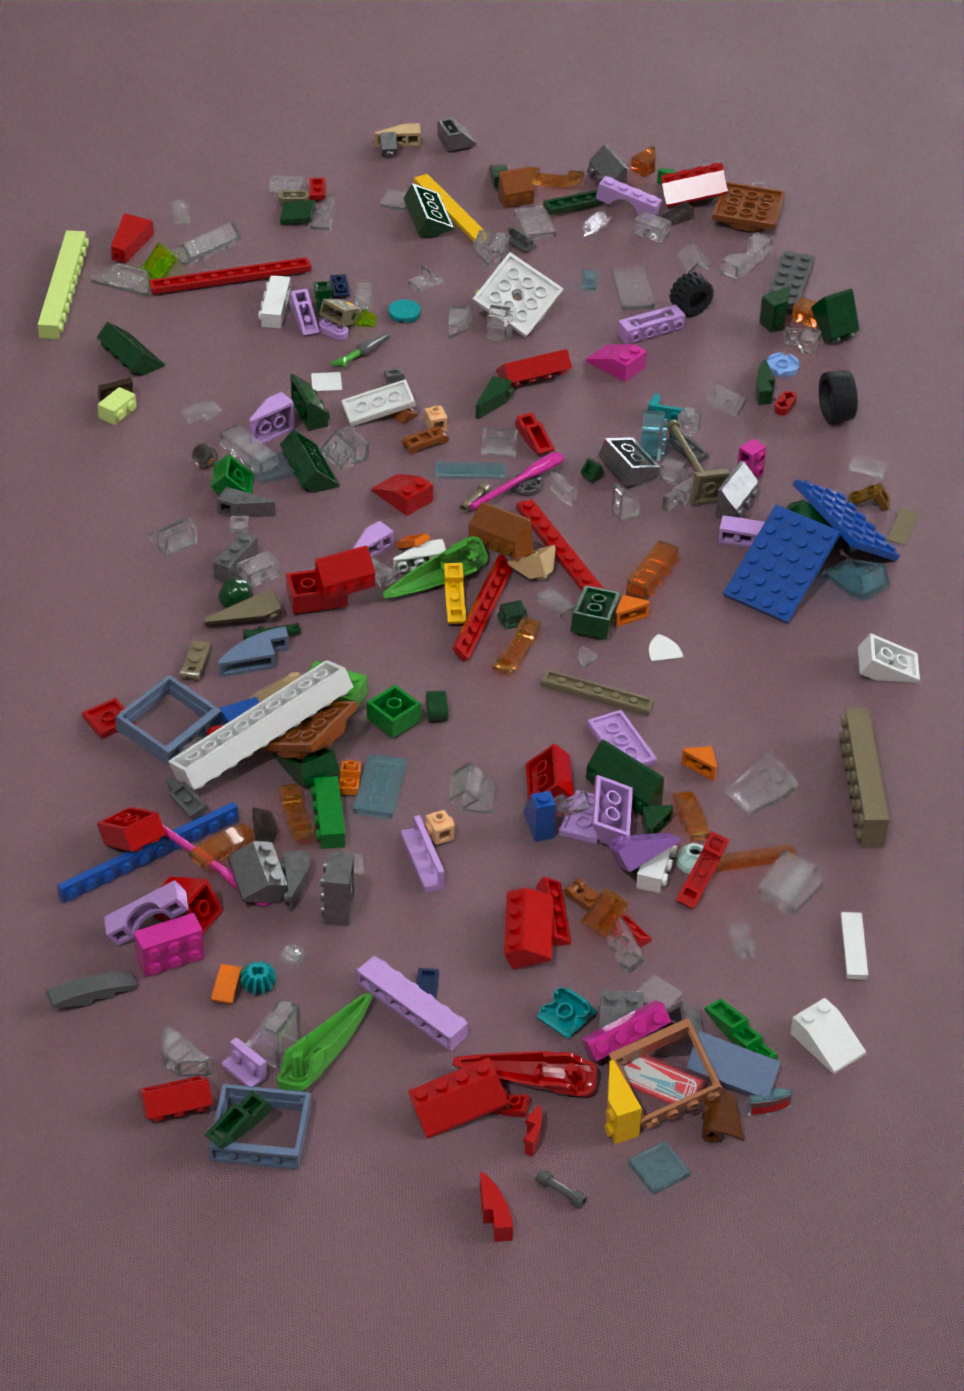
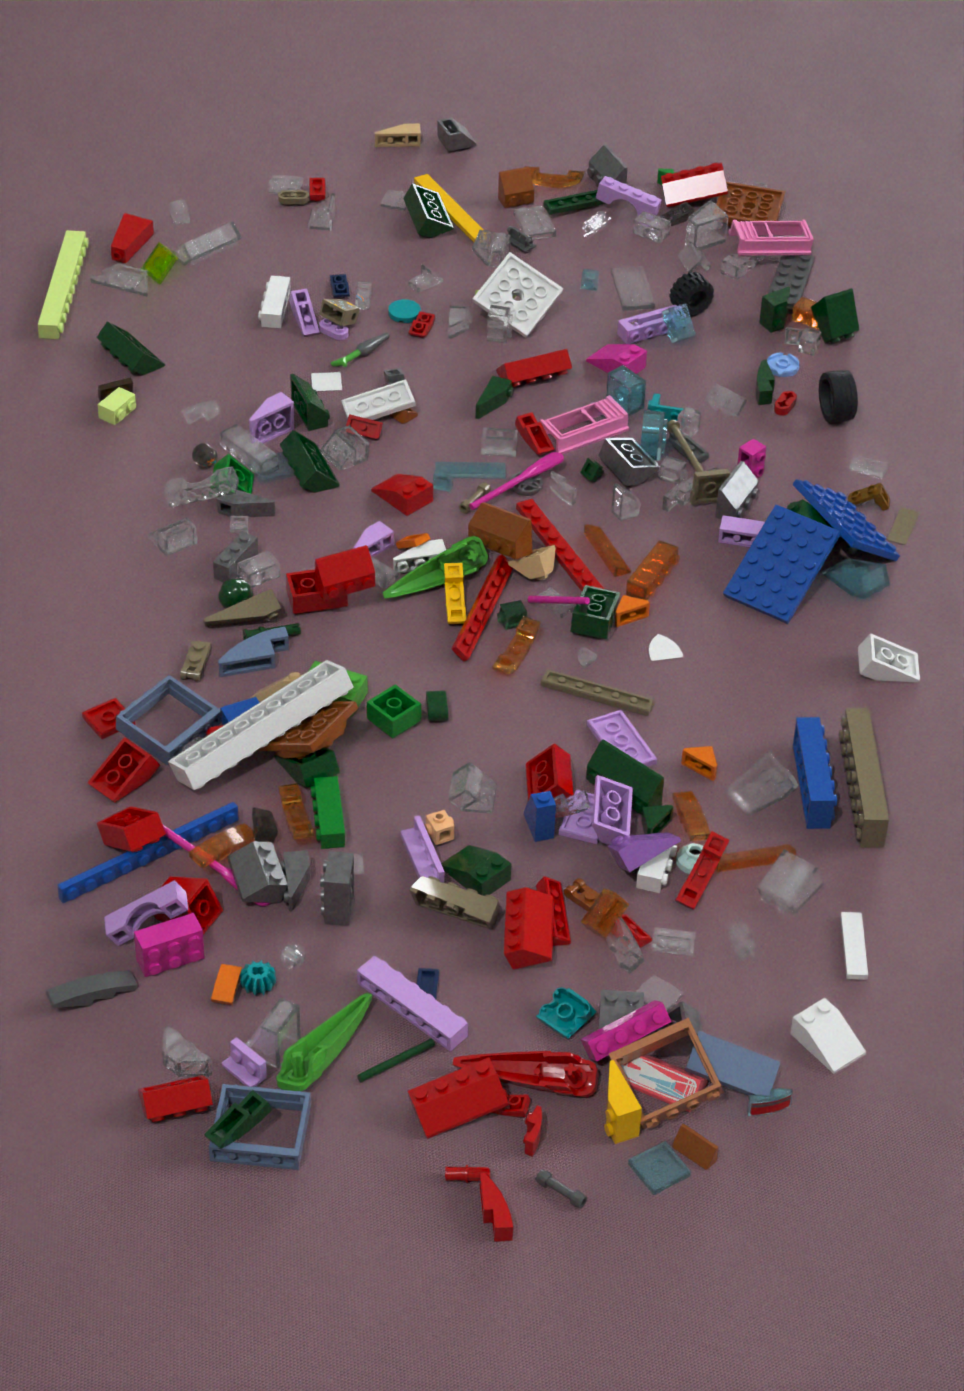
red plate [149,257,311,295] -> none
dark grey hinge [165,776,208,821] -> none
dark green tile [280,200,316,225] -> none
dark green slope [313,281,334,315] -> none
orange slope [339,760,361,796] -> none
clear light blue tile [353,753,408,819] -> none
clear neon green slope [355,308,378,327] -> none
flat silver brick [379,132,397,157] -> none
dark orange plate [401,426,449,455] -> none
light nougat brick [425,406,447,432] -> none
dark green slope [490,164,508,188] -> none
clear orange slope [631,146,656,177] -> none
reddish brown panel [702,1084,745,1143] -> none
green slope [705,998,778,1060] -> none
none -> red slope [87,737,160,803]
none -> clear arch [164,467,239,507]
none -> red plate [345,414,383,440]
none -> dark green bar [357,1038,435,1083]
none -> red slope [408,311,436,338]
none -> dark tan wedge [409,876,501,930]
none -> clear light blue slope [433,468,453,492]
none -> dark green slope [441,845,512,896]
none -> red axle [445,1165,490,1183]
none -> dark pink bar [528,596,590,605]
none -> bright pink piece [540,395,629,455]
none -> clear orange slope [584,524,631,577]
none -> clear light blue brick [606,365,646,416]
none -> clear bracket [652,927,696,956]
none -> clear light blue brick [662,303,696,343]
none -> dark orange slope [672,1124,718,1170]
none -> clear slope [685,200,728,252]
none -> bright pink piece [728,219,814,256]
none -> blue brick [792,717,837,829]

